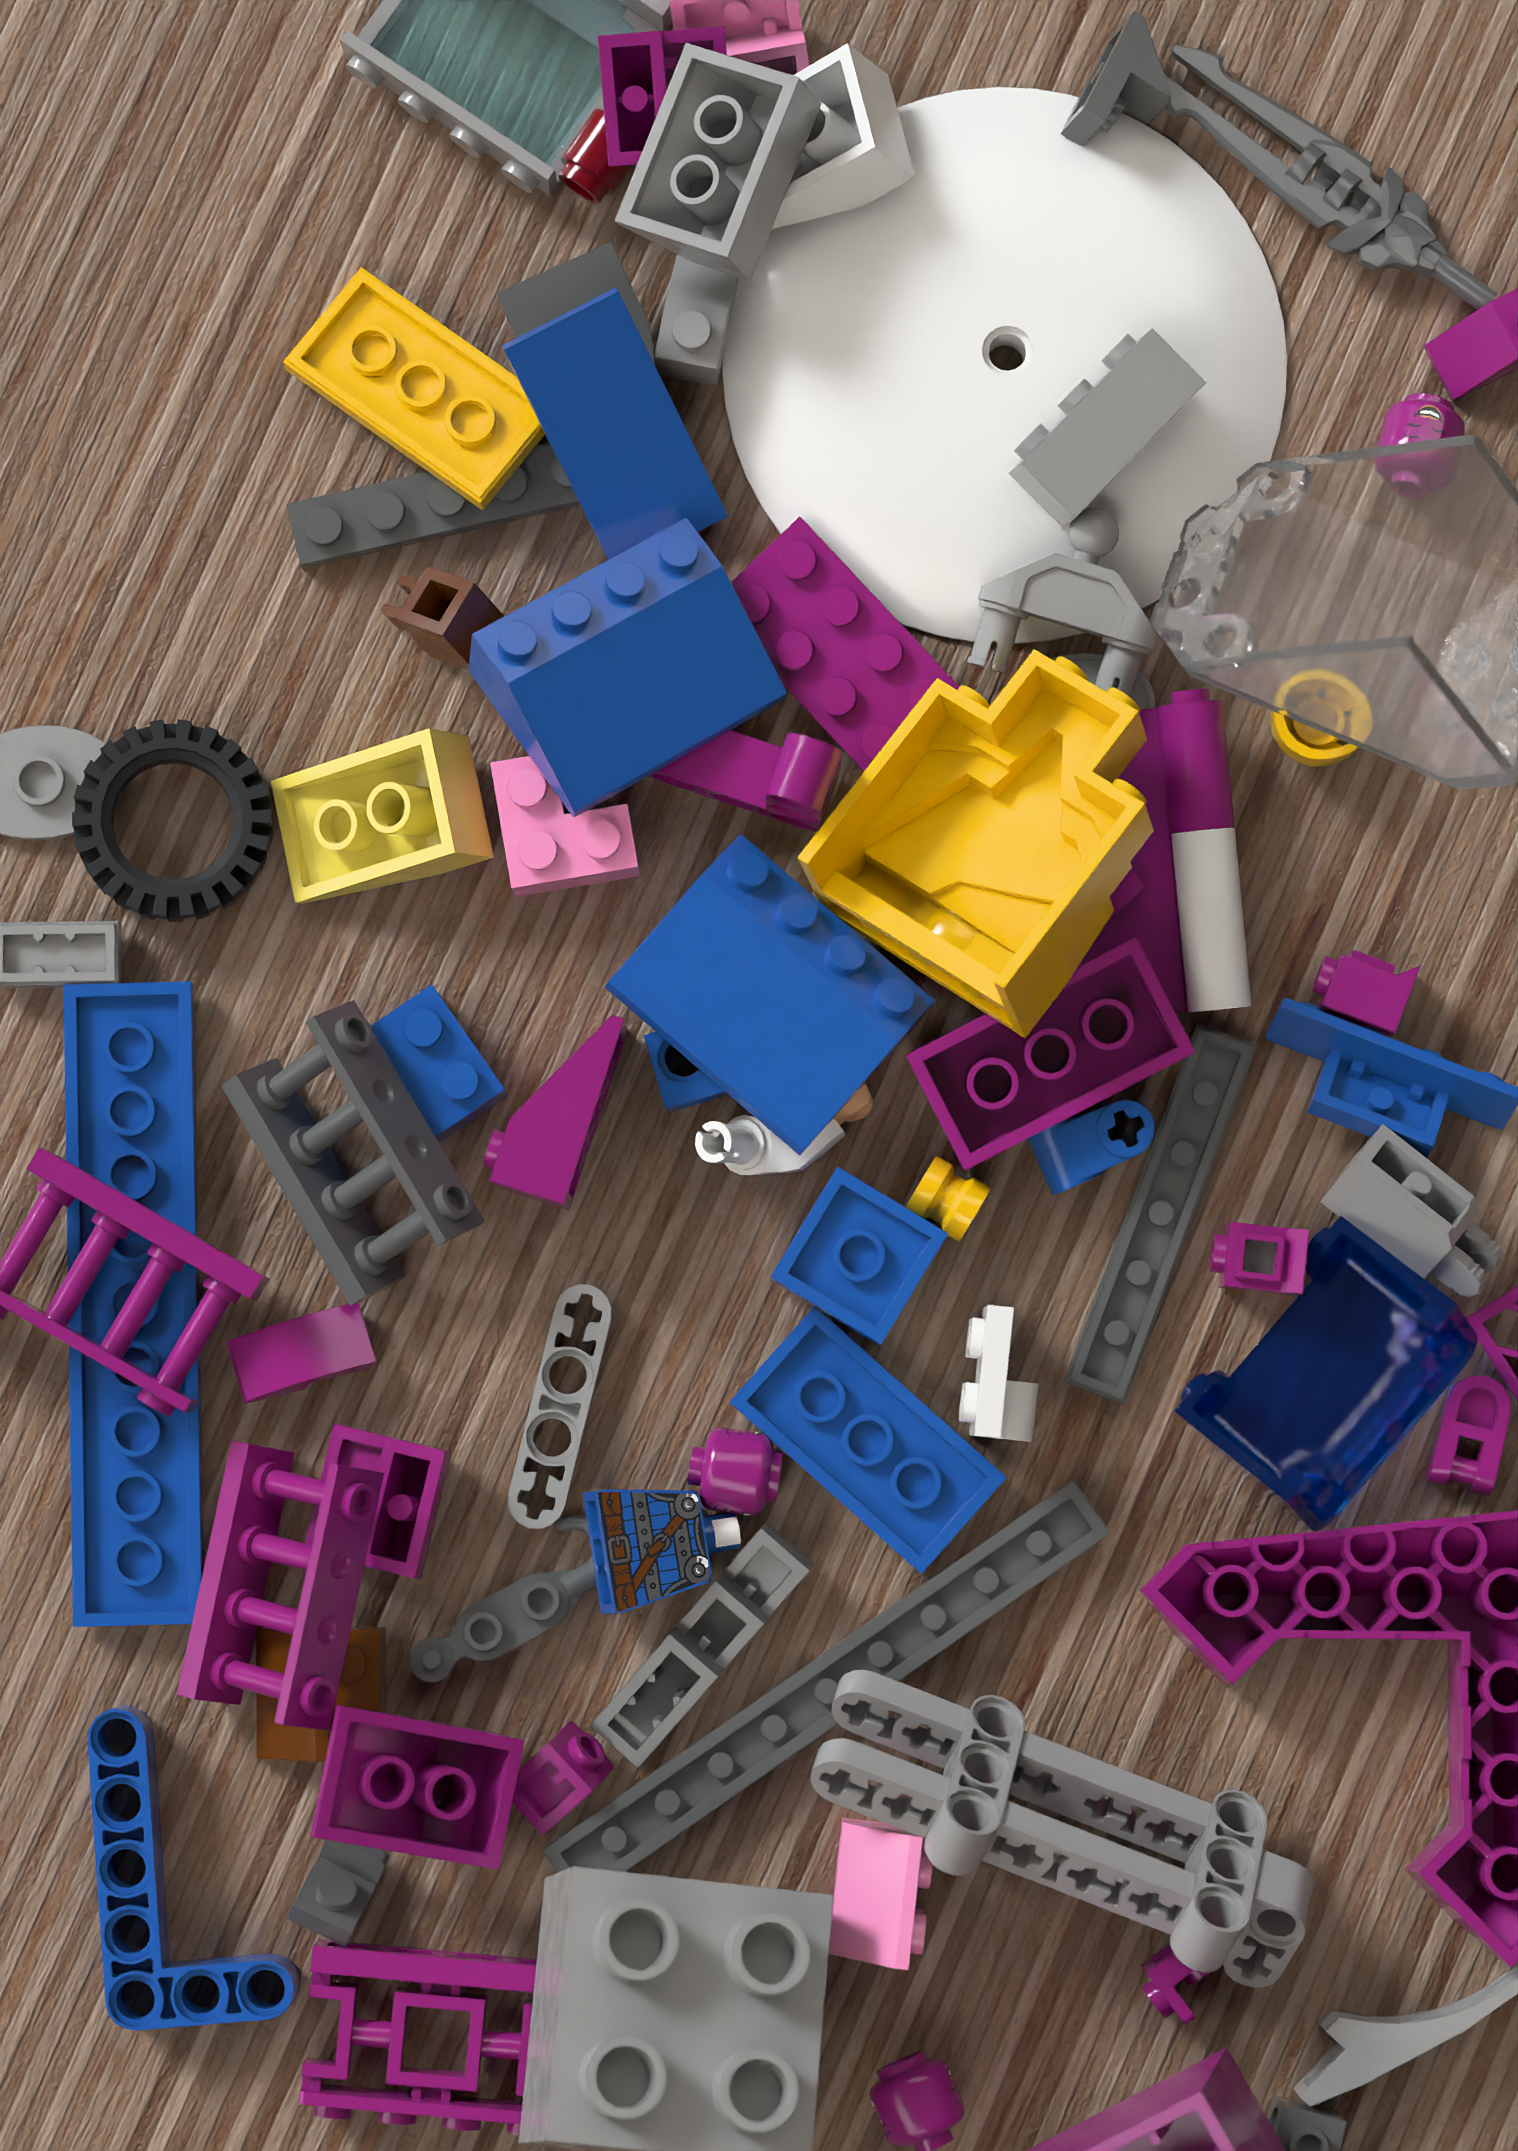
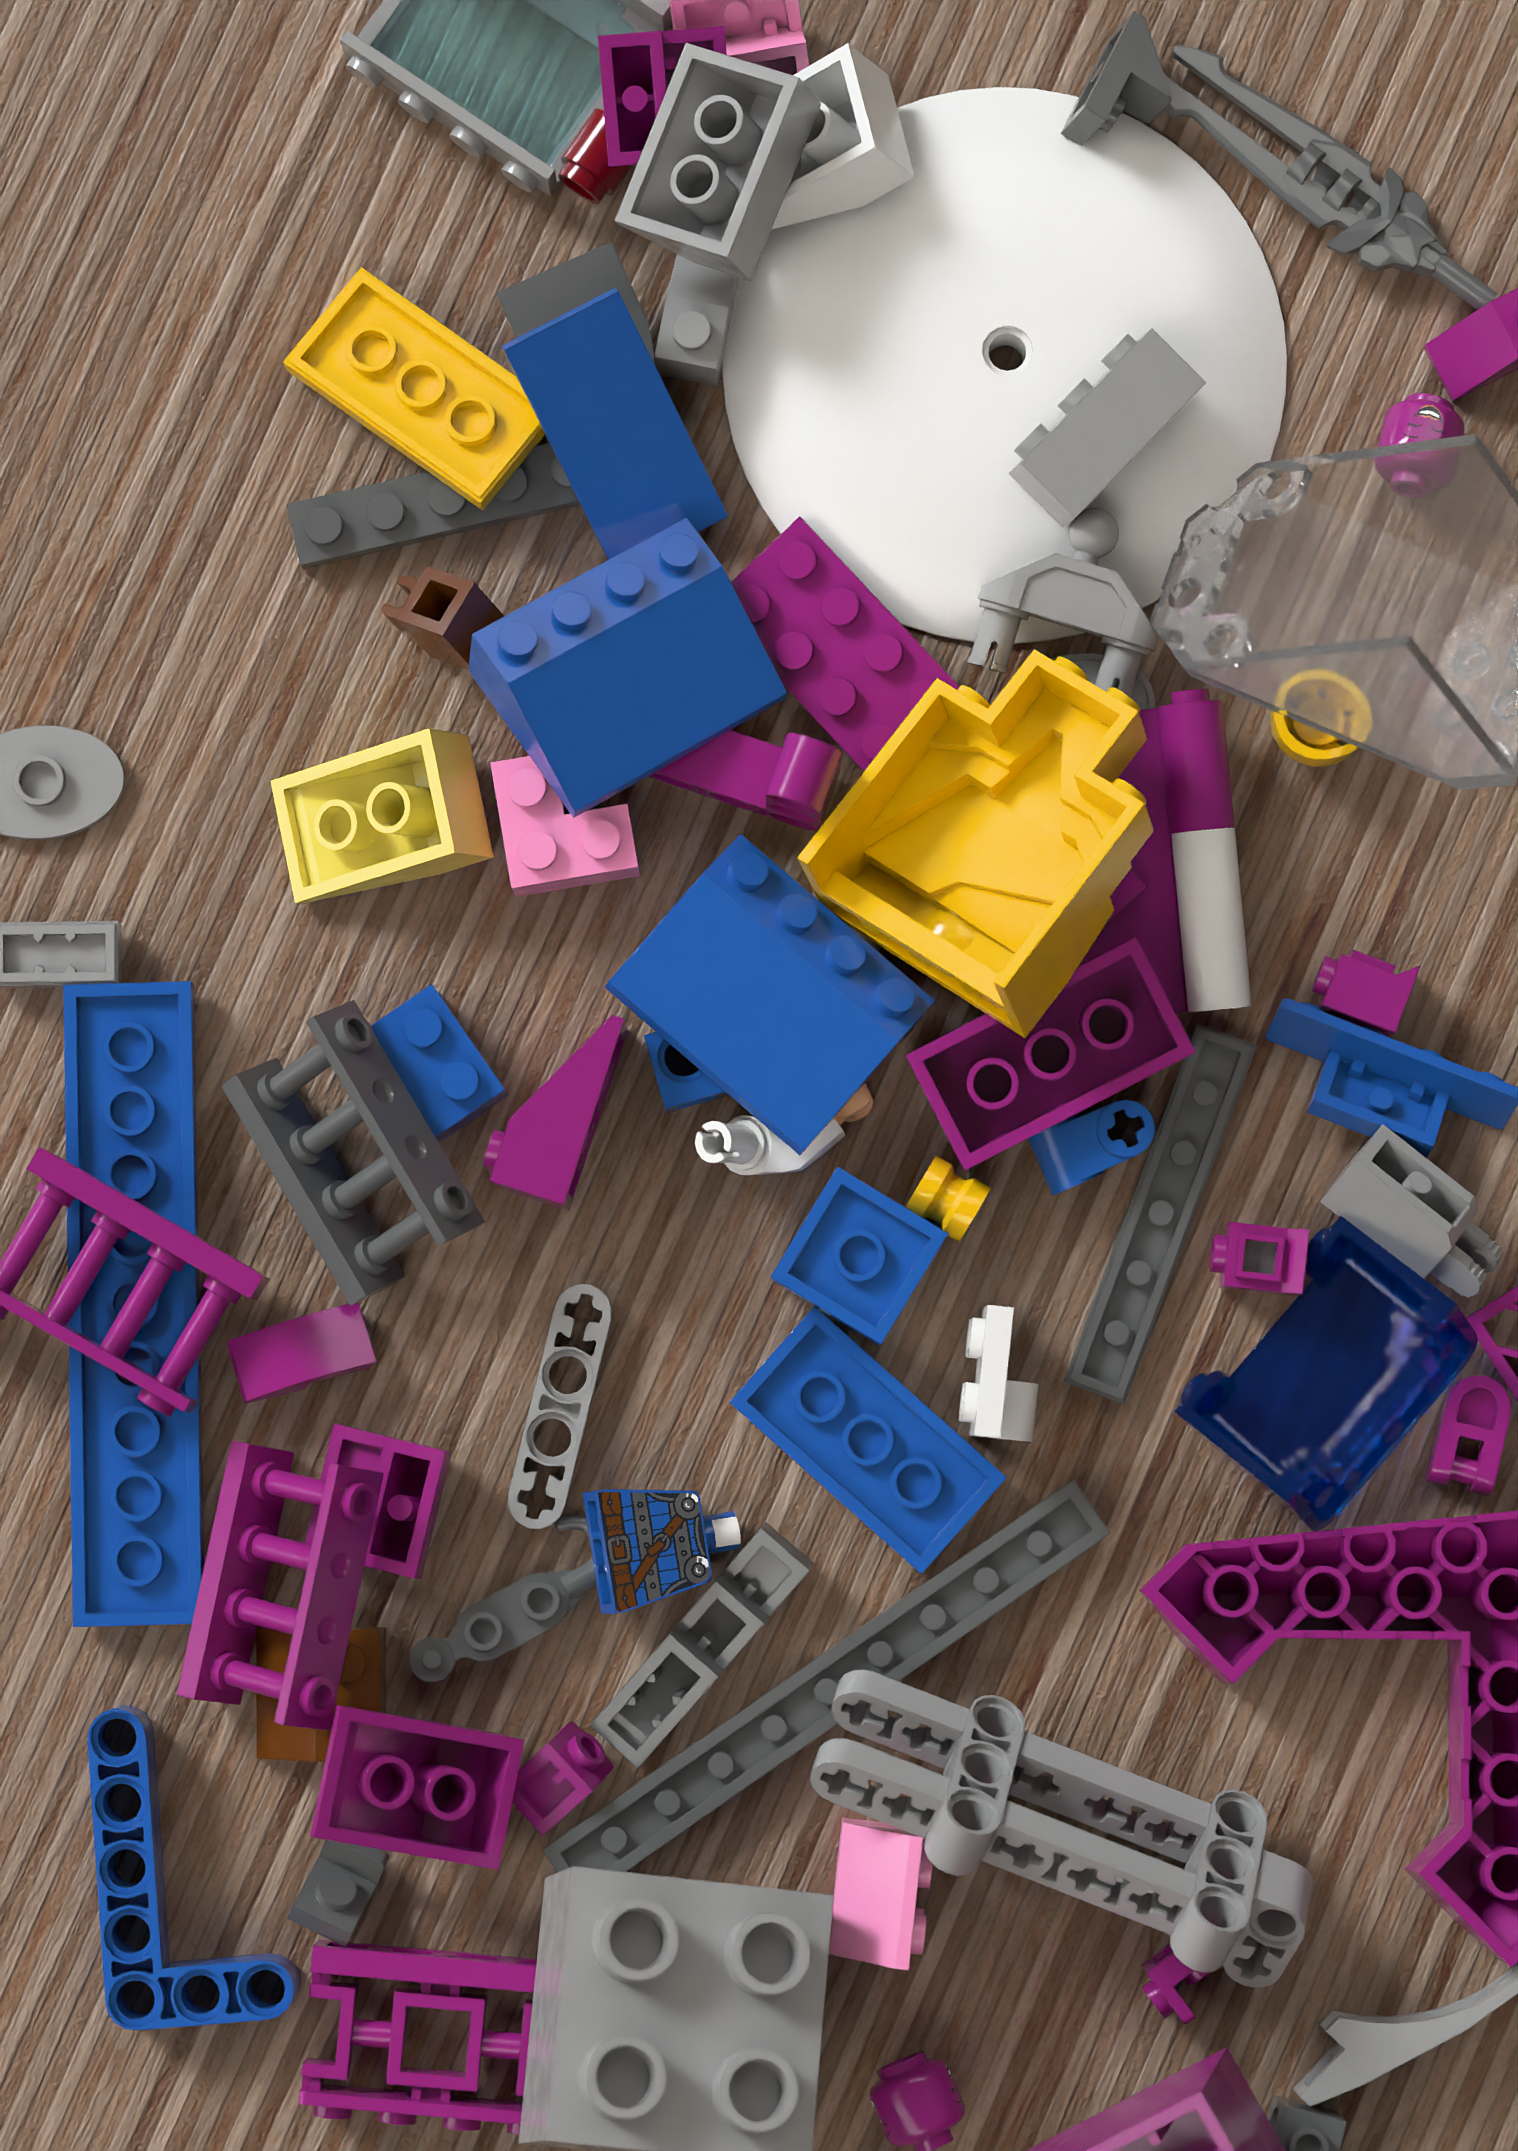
black tyre [72,719,273,922] -> none
magenta head [687,1427,783,1516] -> none

